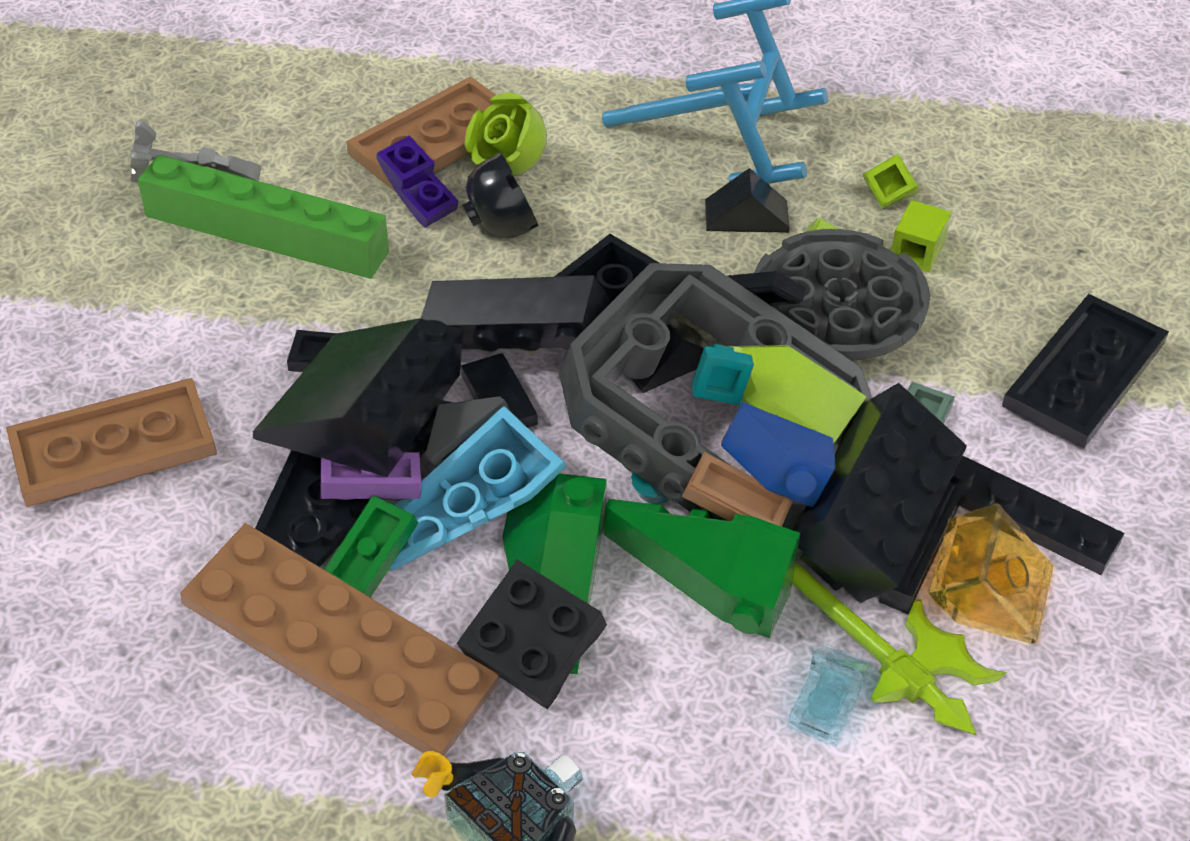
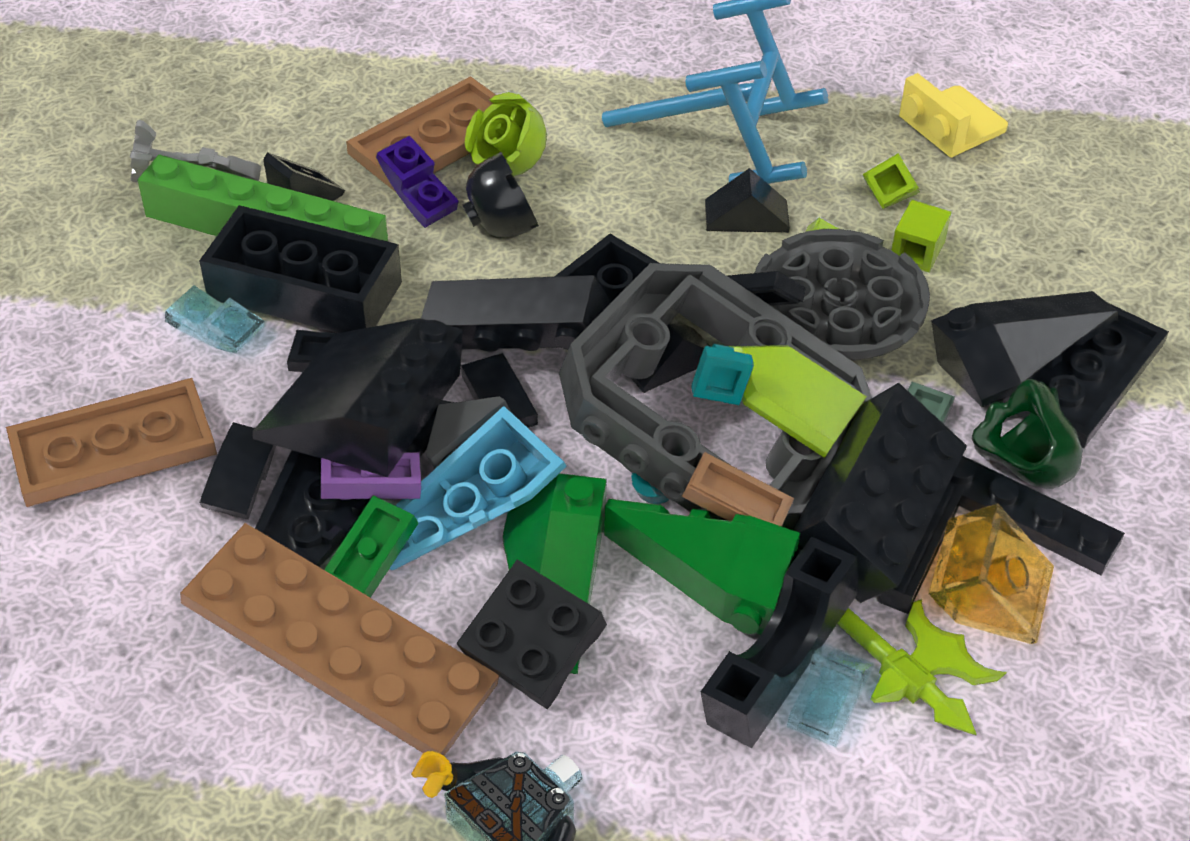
blue slope [721,402,835,508] -> none
none -> clear light blue slope [165,285,265,353]
none -> black brick [199,205,402,333]
none -> black slope [199,422,276,520]
none -> black slope [263,152,346,201]
none -> black arch [700,536,859,748]
none -> light yellow bracket [899,73,1008,158]
none -> black wedge [931,291,1118,407]
none -> dark green piece [971,379,1083,489]

